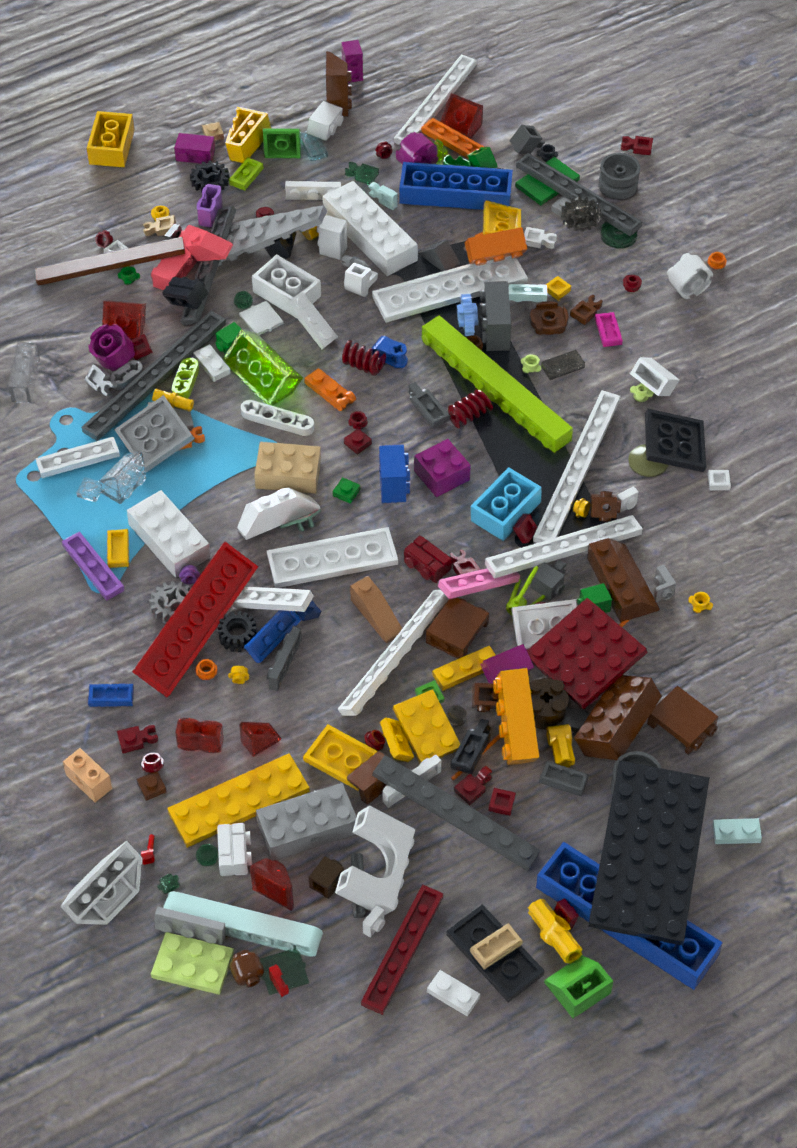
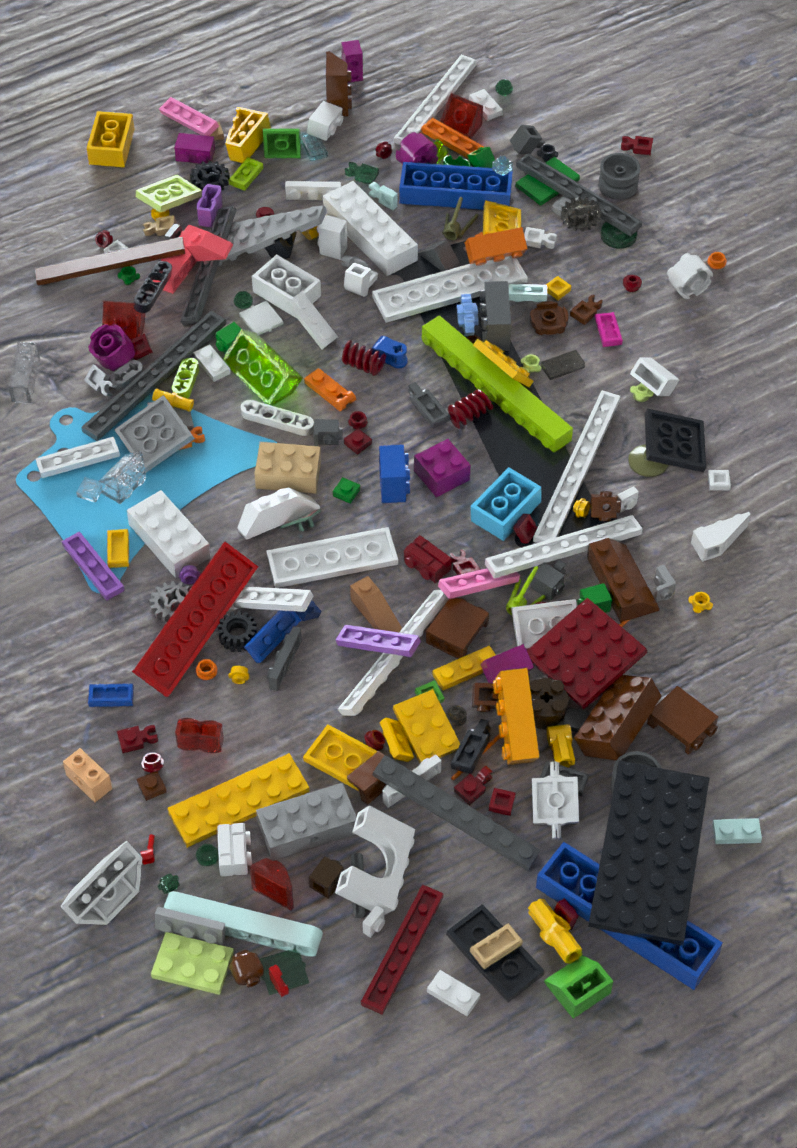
black brick [162,276,208,309] -> none
clear red slope [239,722,282,757] -> none
none -> black beam [133,261,172,313]
none -> yellowish green plate [136,175,202,212]
none -> bright pink plate [159,97,219,136]
none -> dark grey brick [314,419,343,446]
none -> medium lavender plate [336,625,421,657]
none -> olive plant [442,197,479,241]
none -> white plate [469,89,503,121]
none -> yellow plate [473,339,534,387]
none -> clear light blue plant [492,156,513,175]
none -> clear green plate [495,79,513,96]
none -> white plate [532,762,579,840]
none -> white slope [691,512,750,562]

